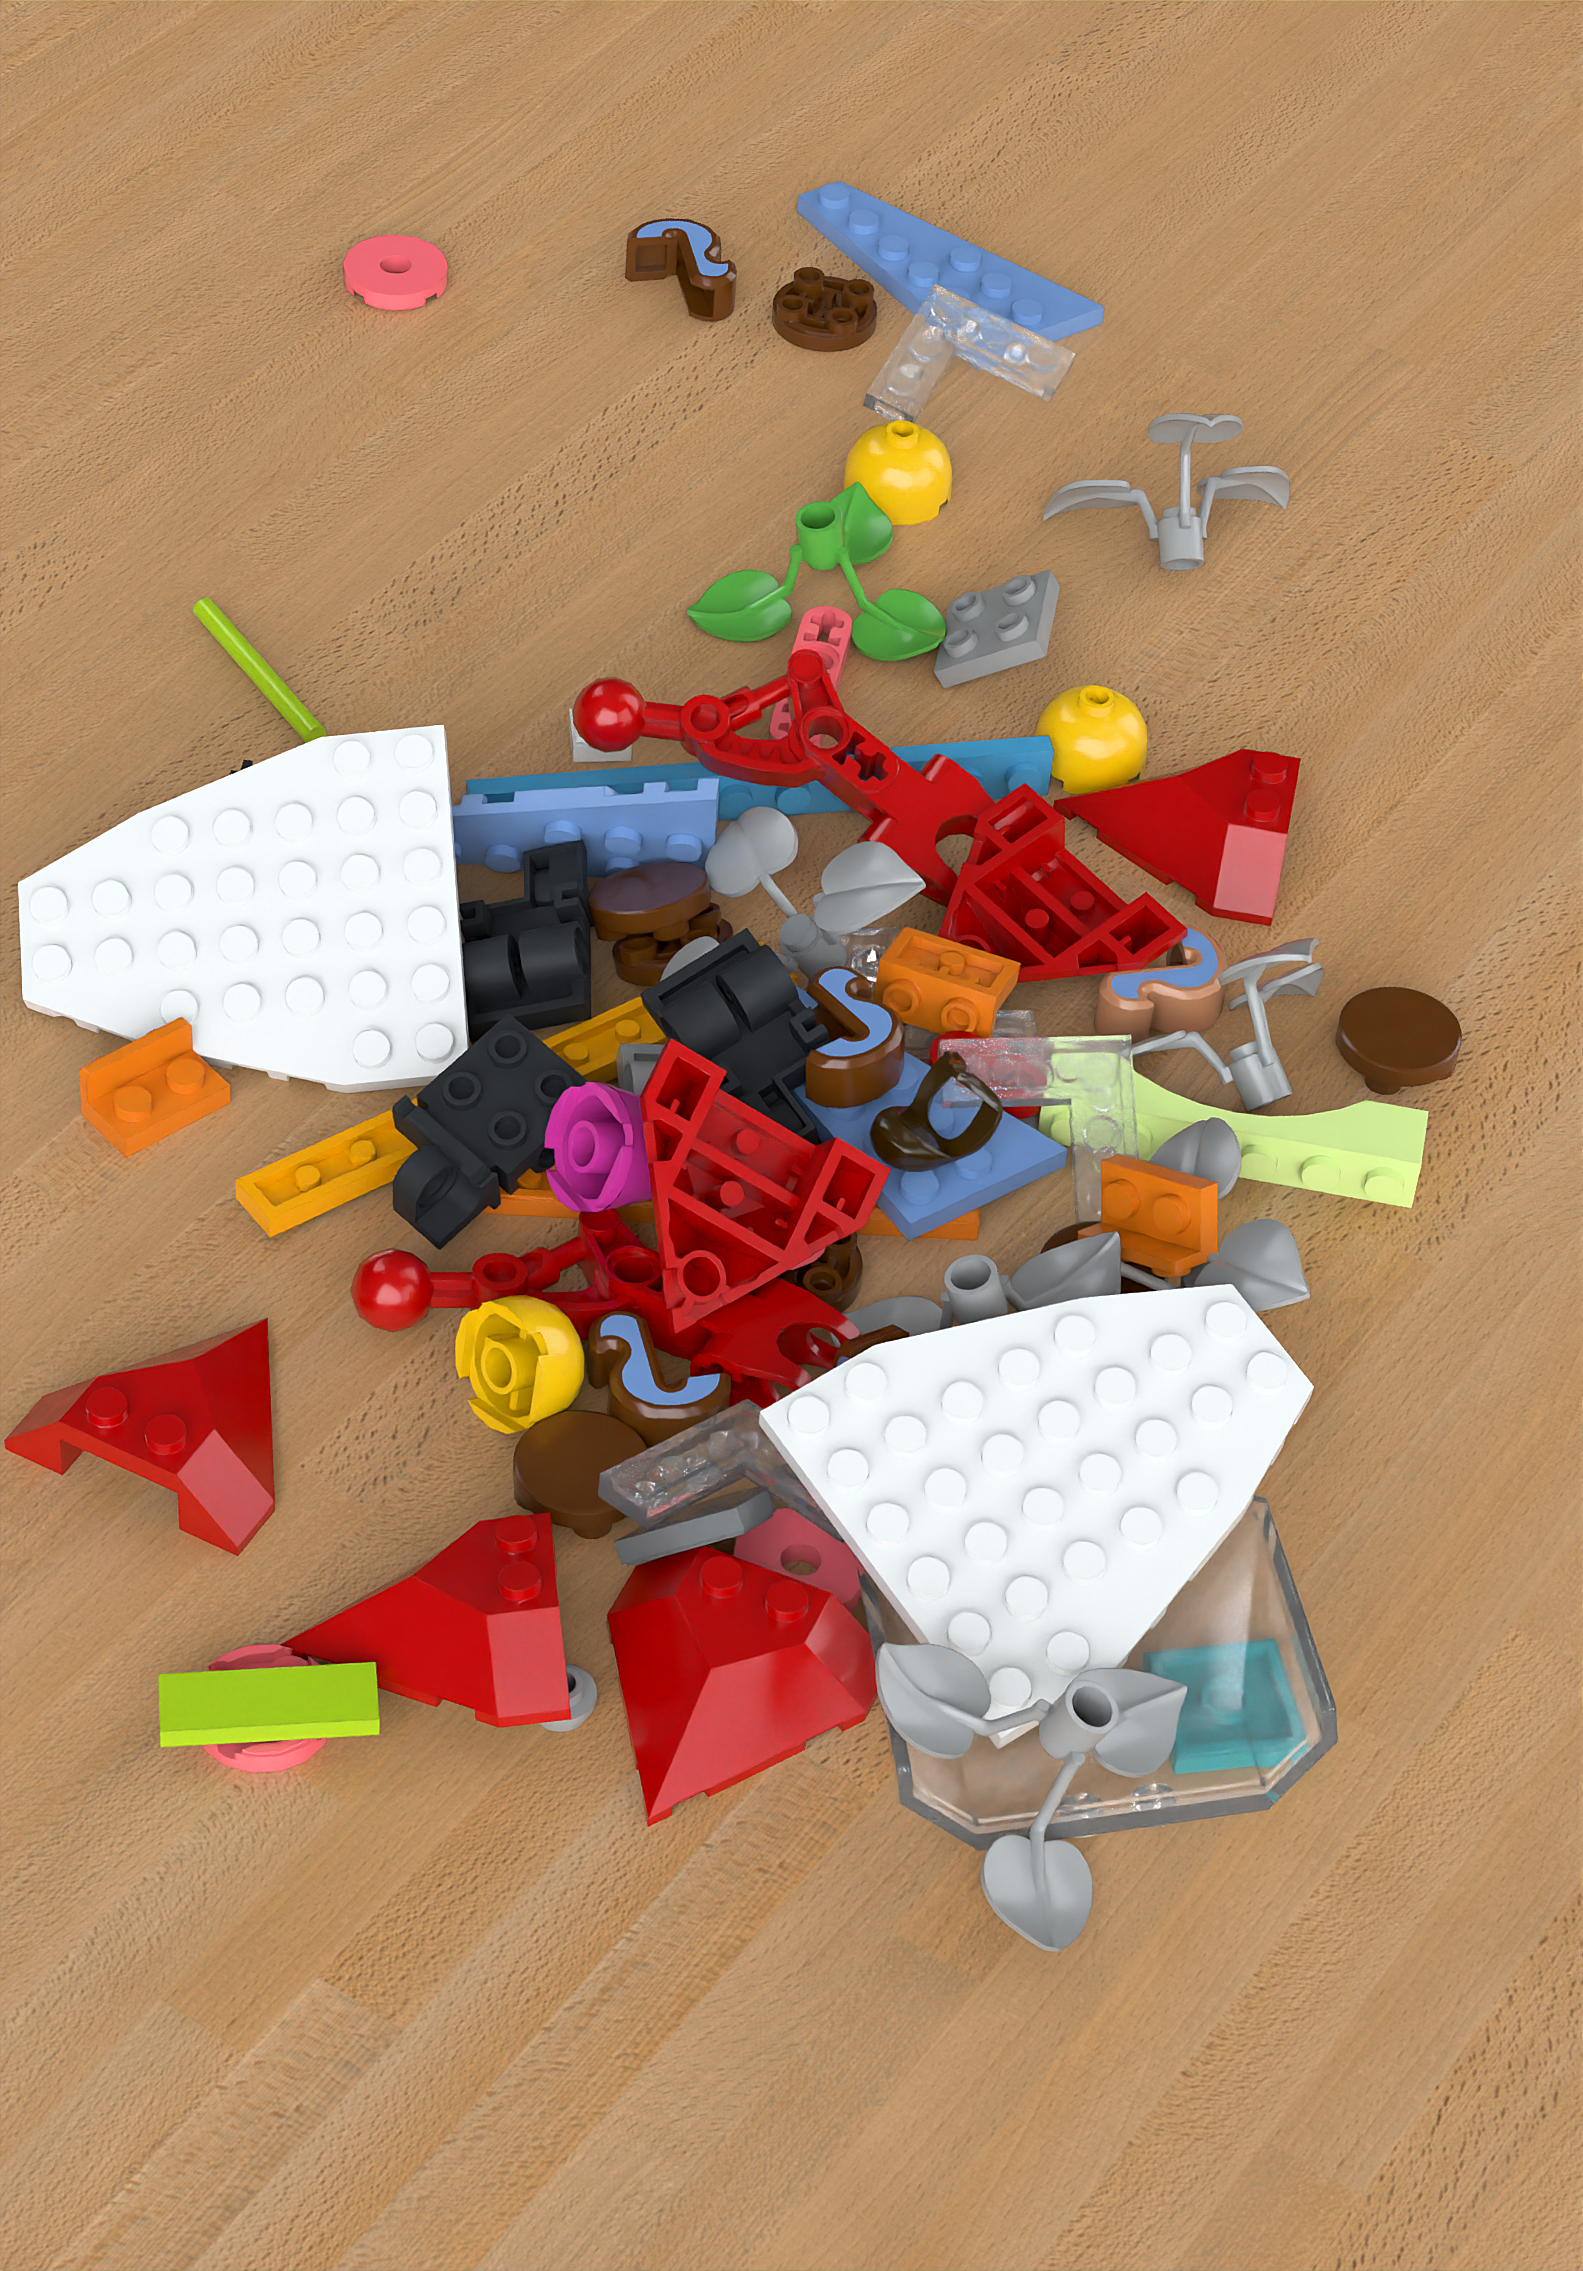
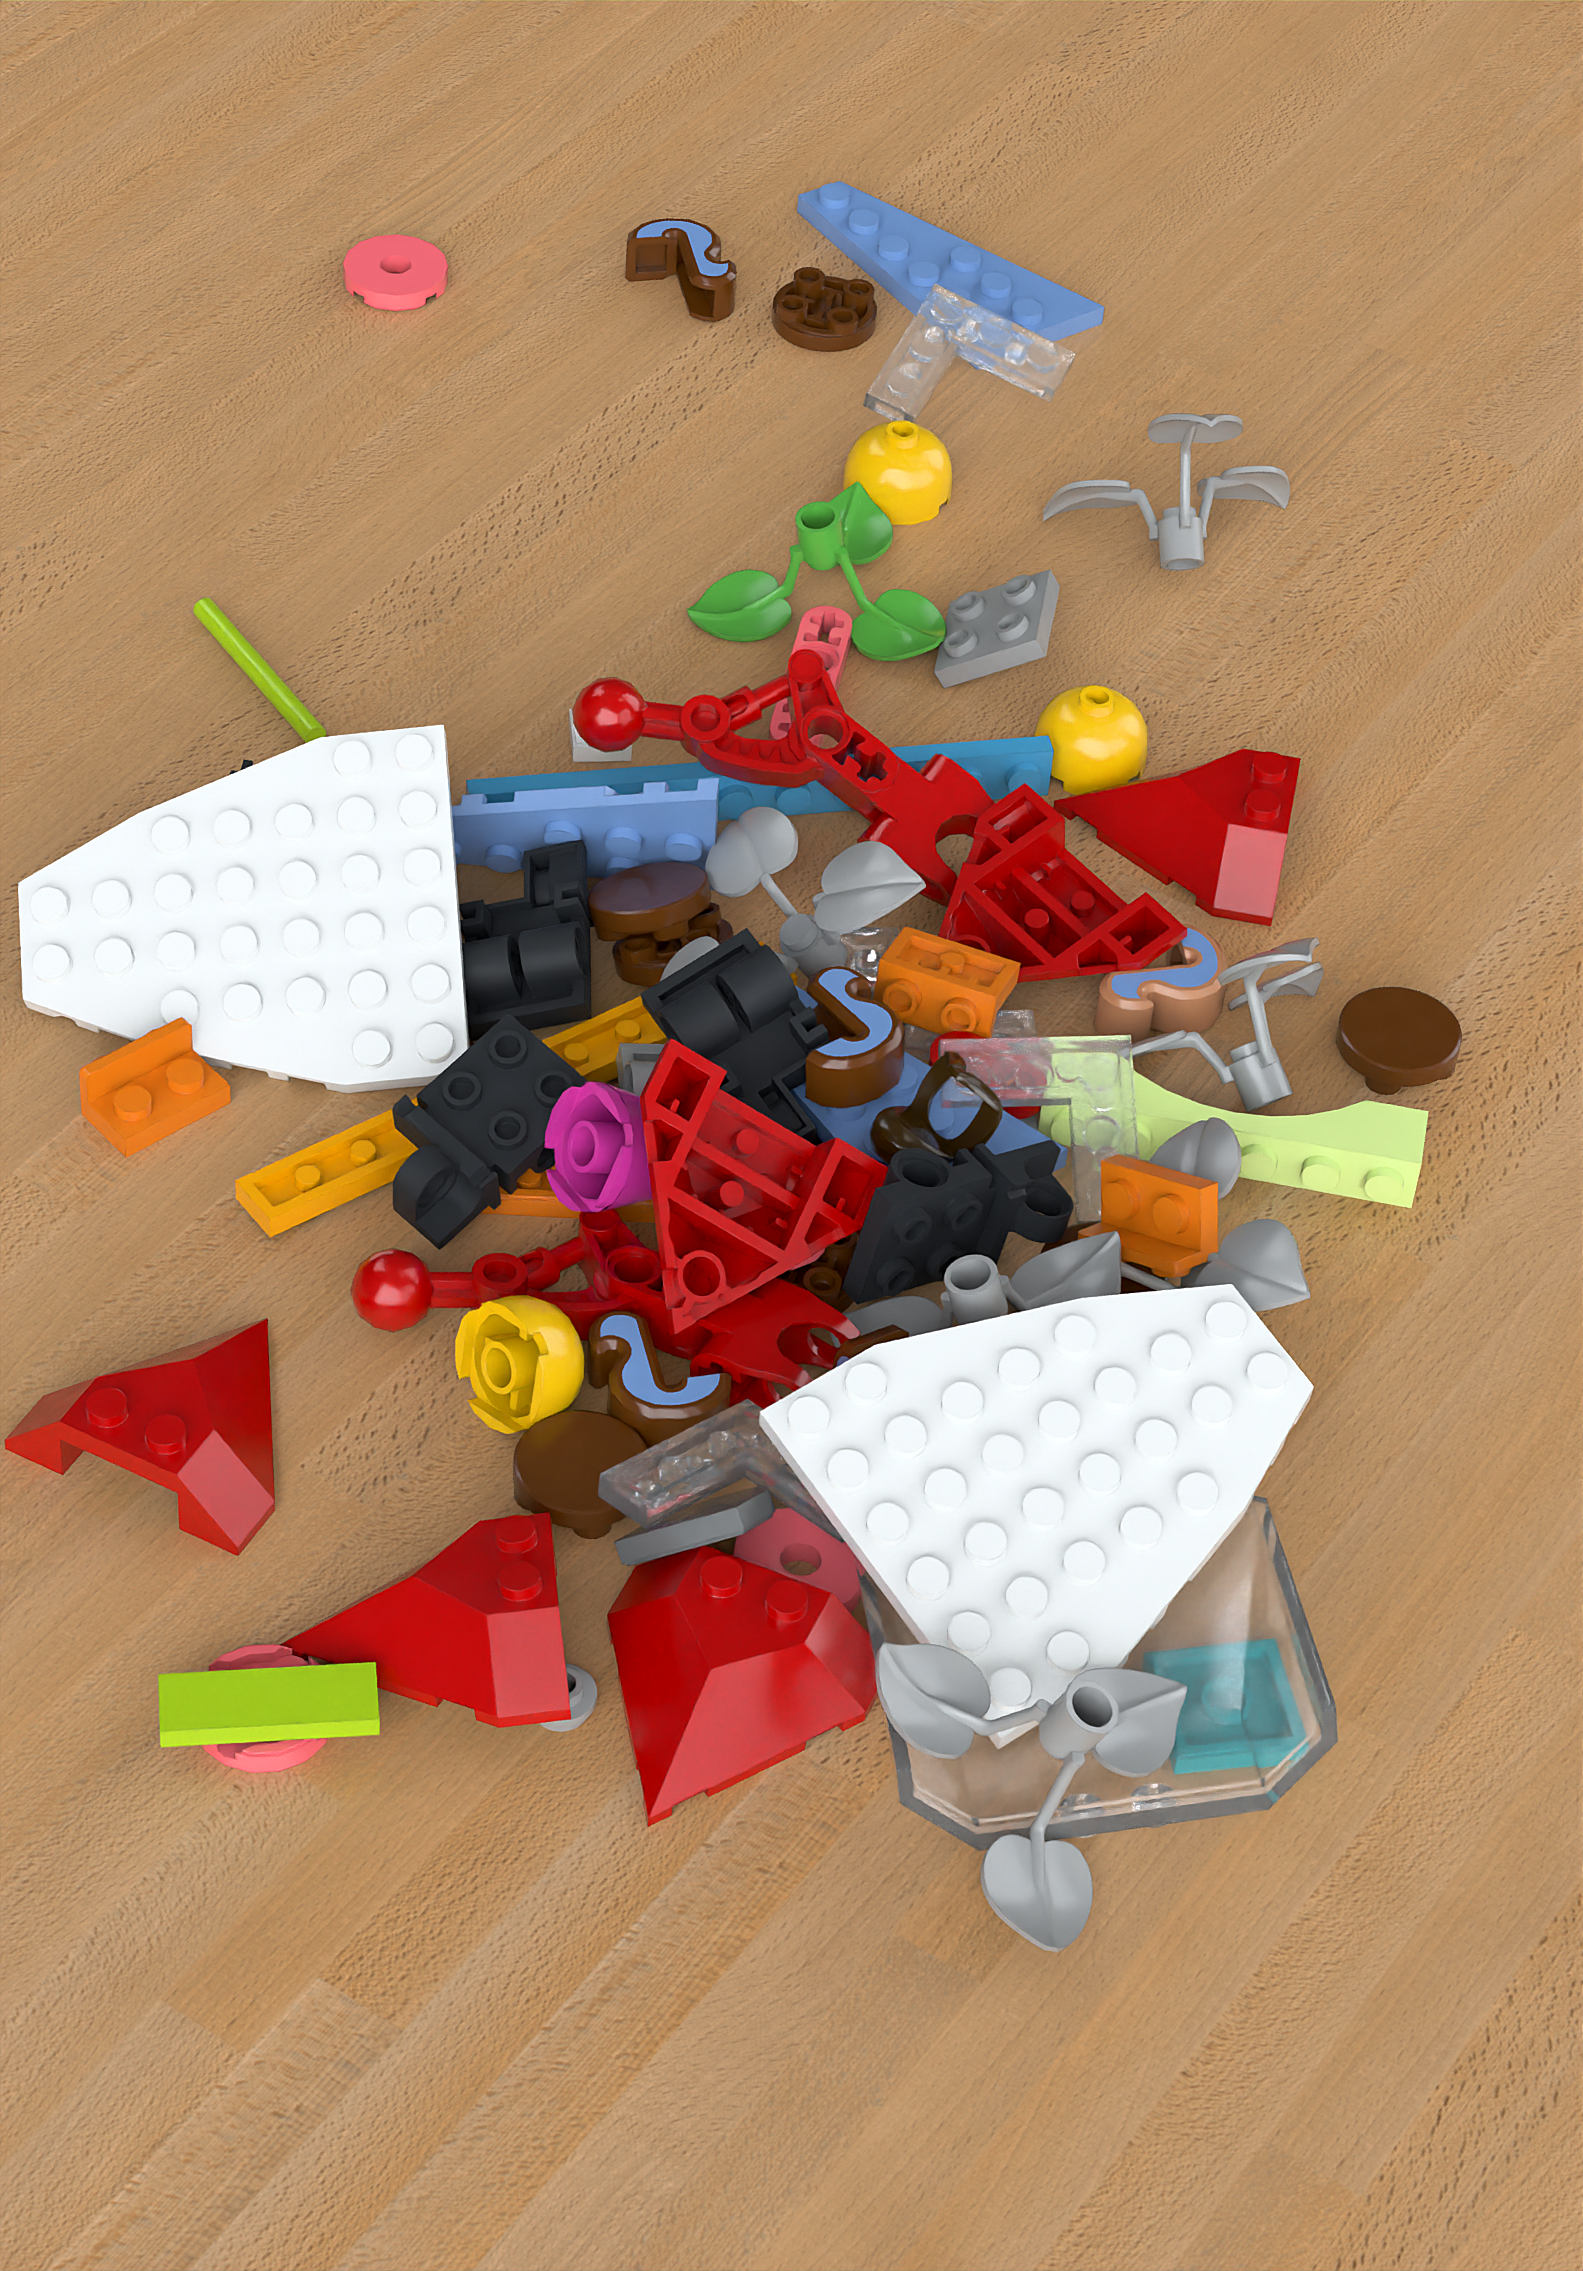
none -> black plate [842,1139,1074,1305]

